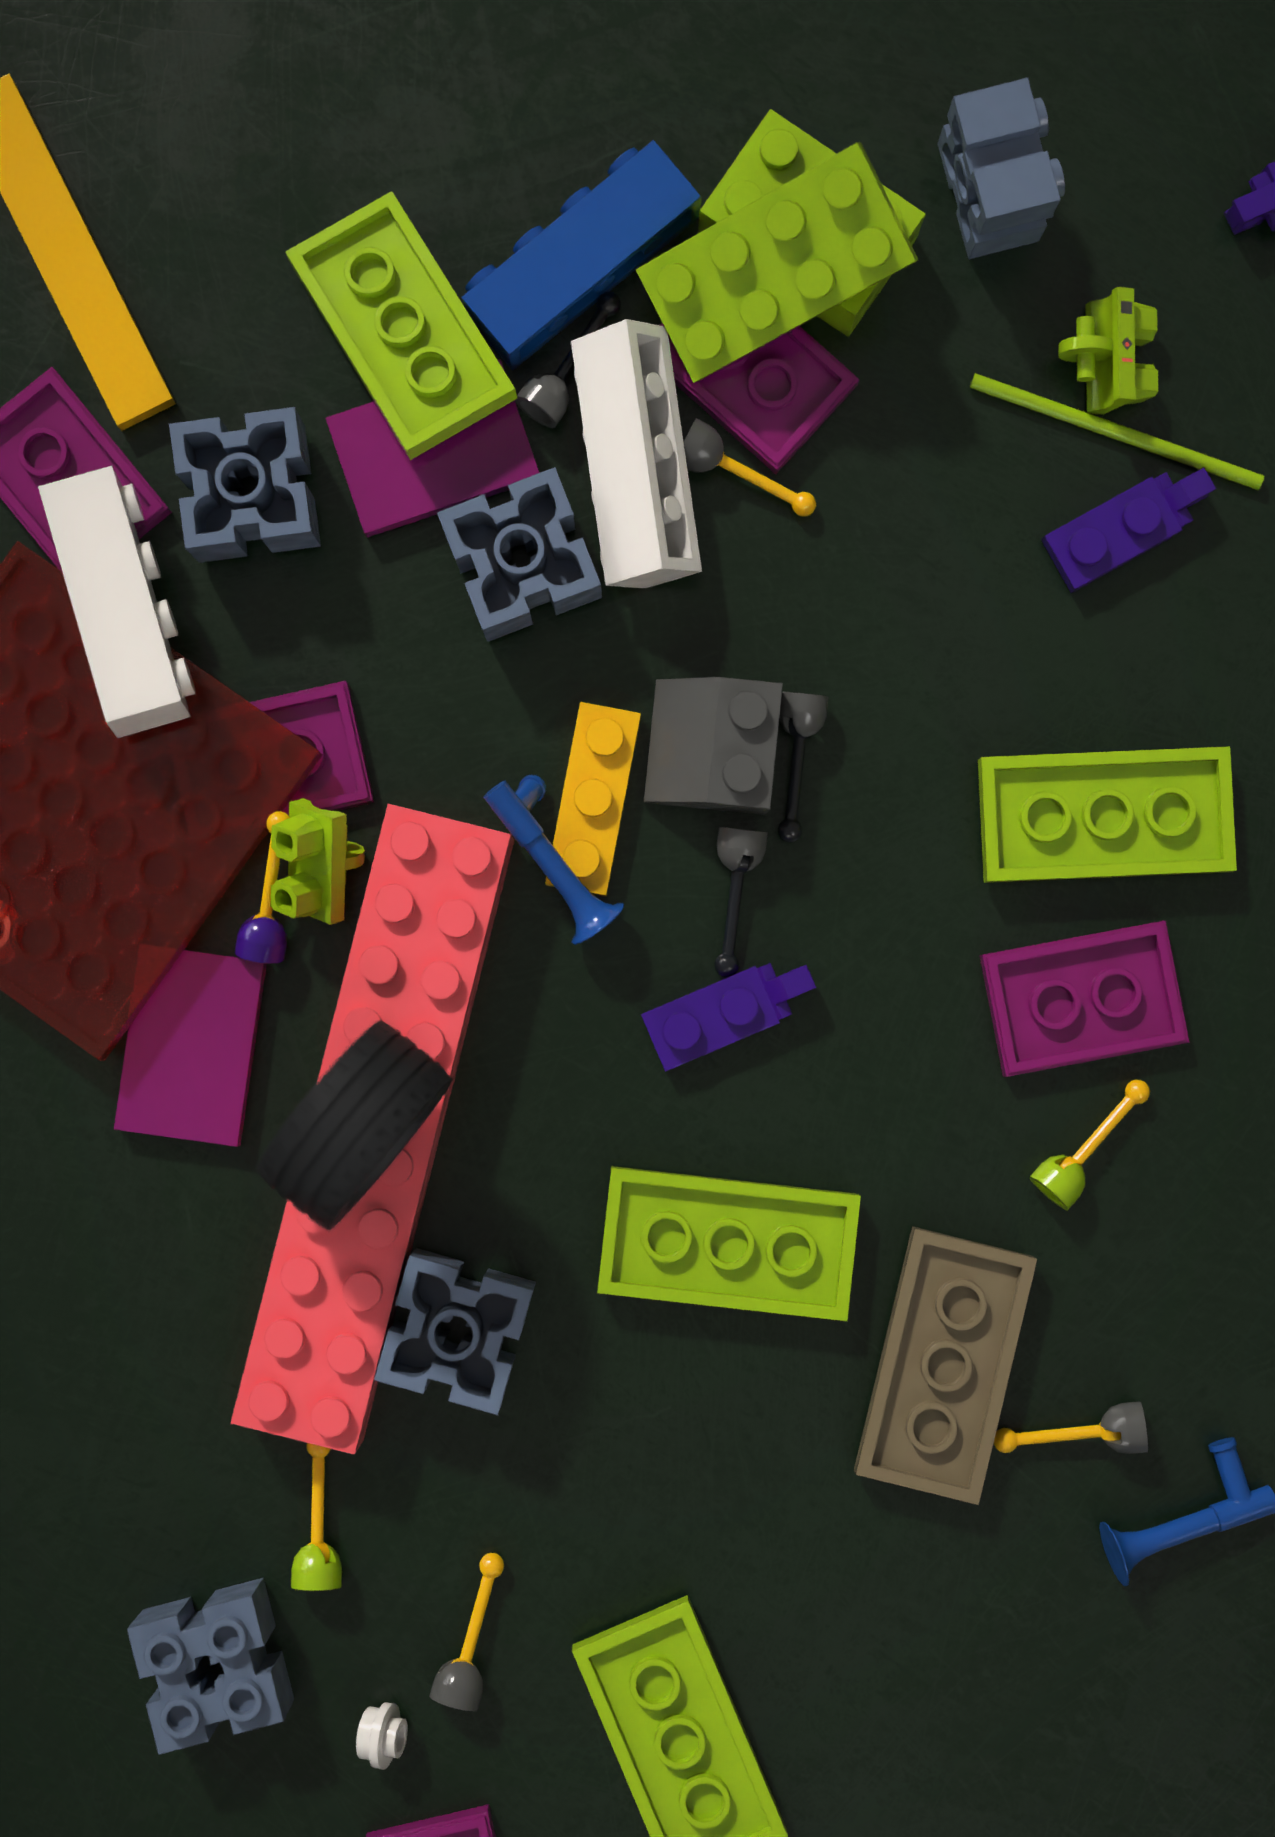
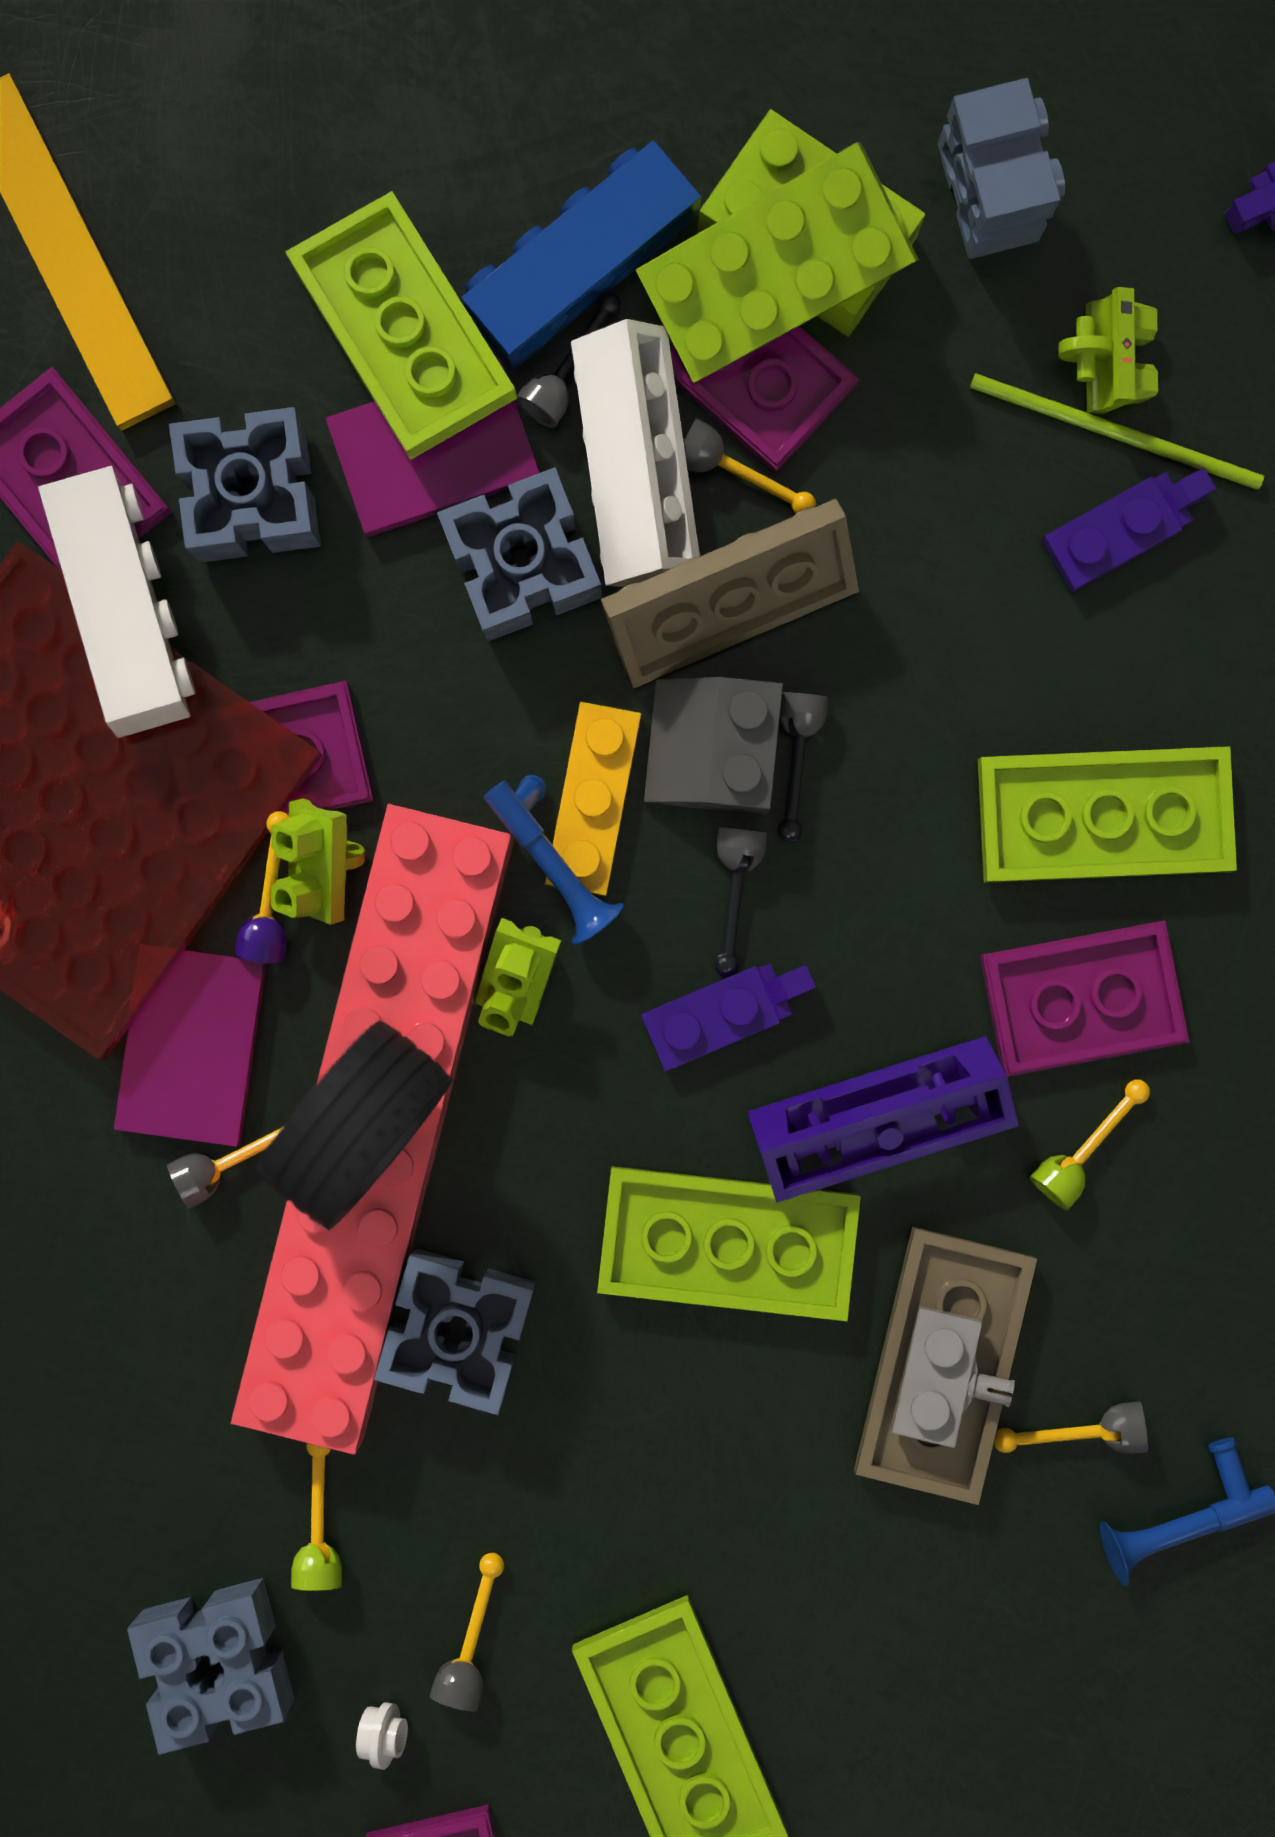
none -> dark grey hinge [167,1128,281,1209]
none -> lime hips [474,918,561,1036]
none -> dark tan plate [601,499,859,689]
none -> dark purple brick [747,1036,1019,1203]
none -> light grey plate [892,1305,1015,1448]

